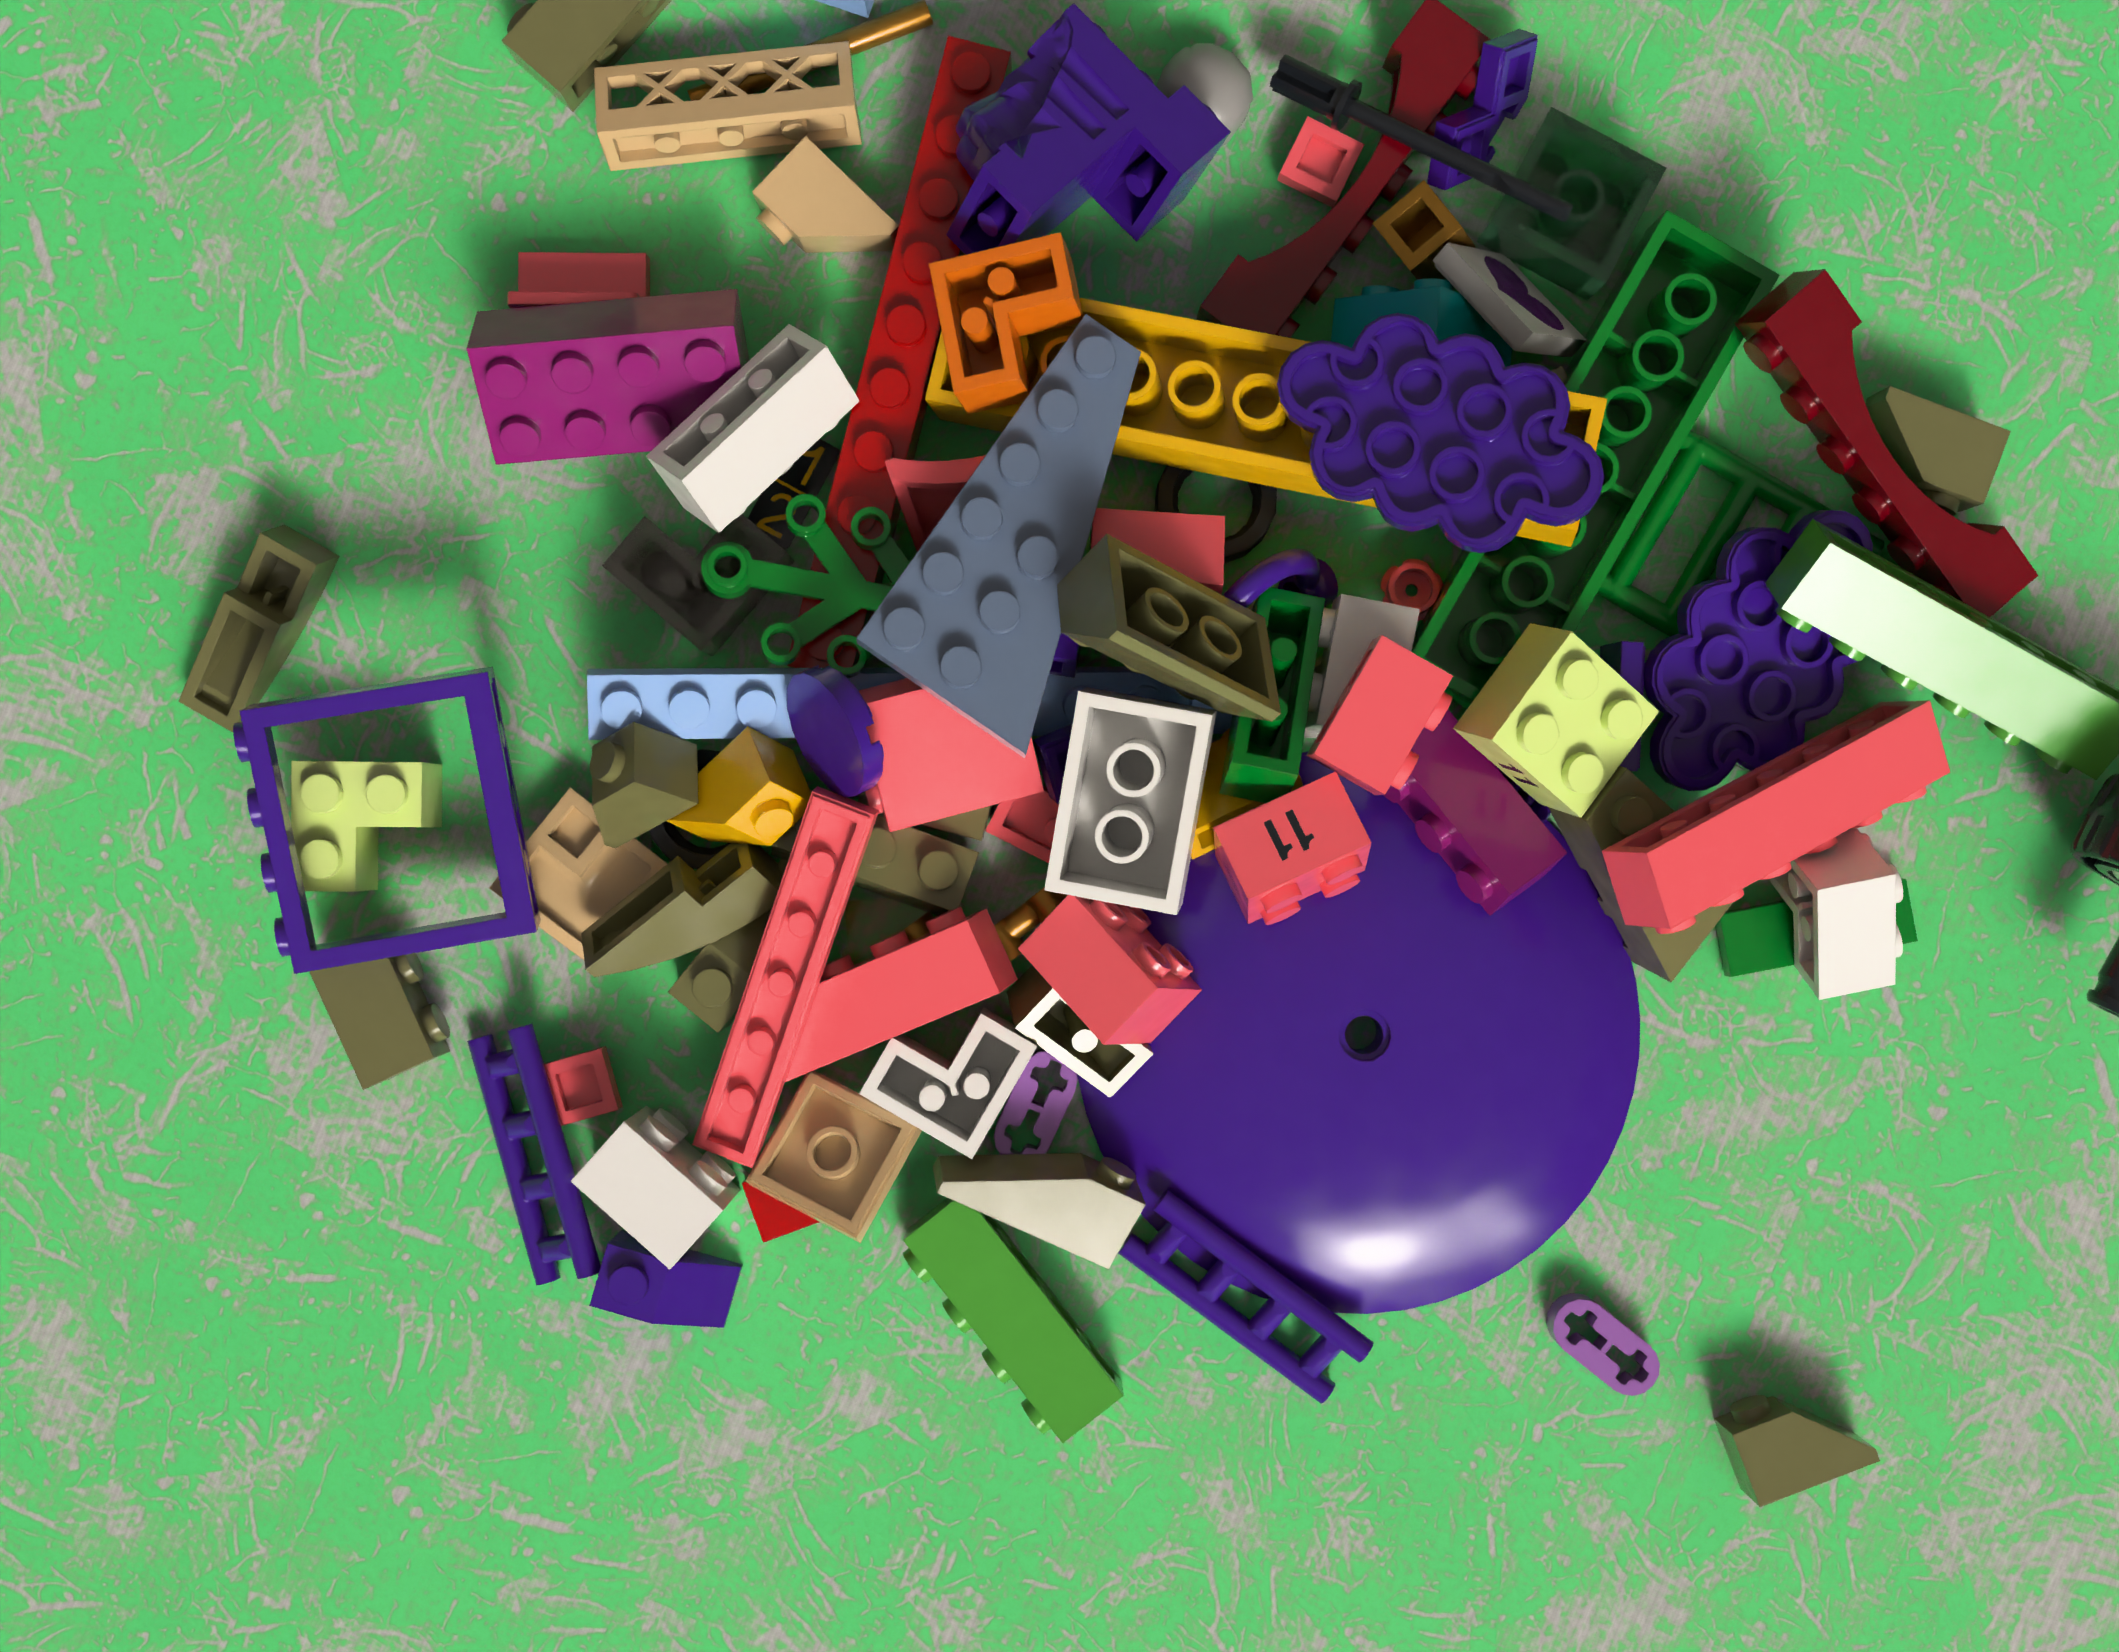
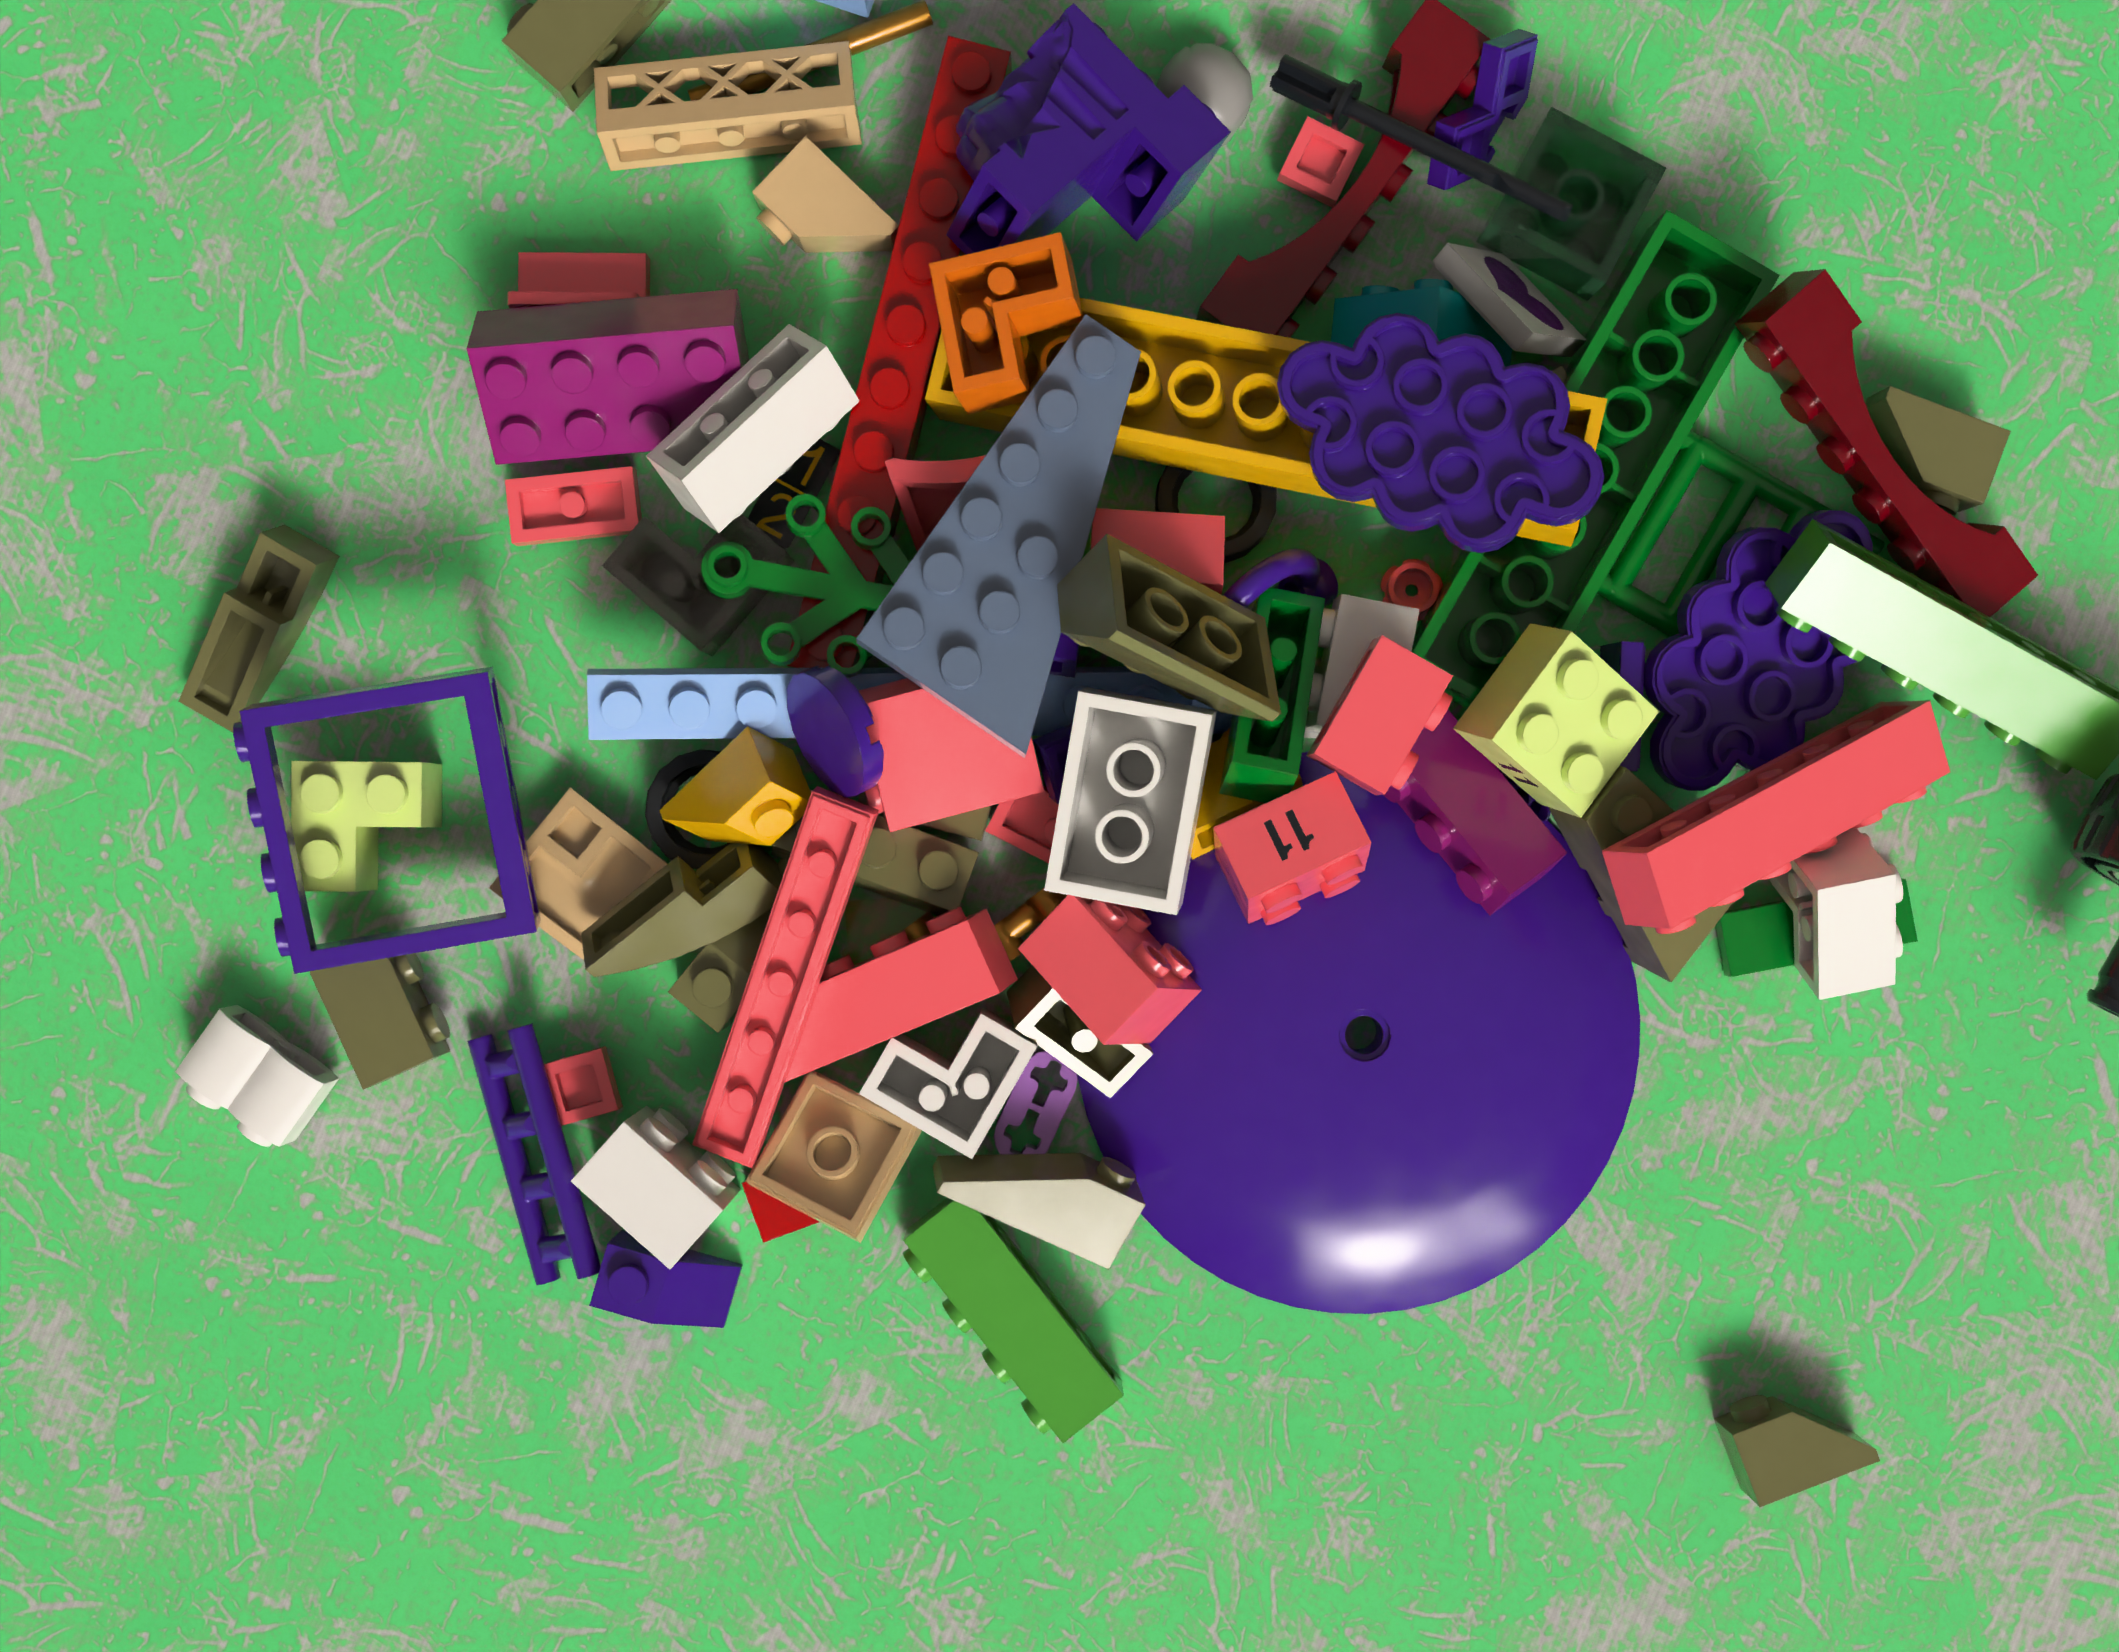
olive slope [590,722,698,849] -> none
dark purple bar [1118,1190,1374,1404] -> none
pearl gold brick [1372,180,1476,280] -> none
medium lavender beam [1546,1293,1660,1396] -> none
none -> white brick [175,1005,339,1147]
none -> coral plate [505,466,643,546]

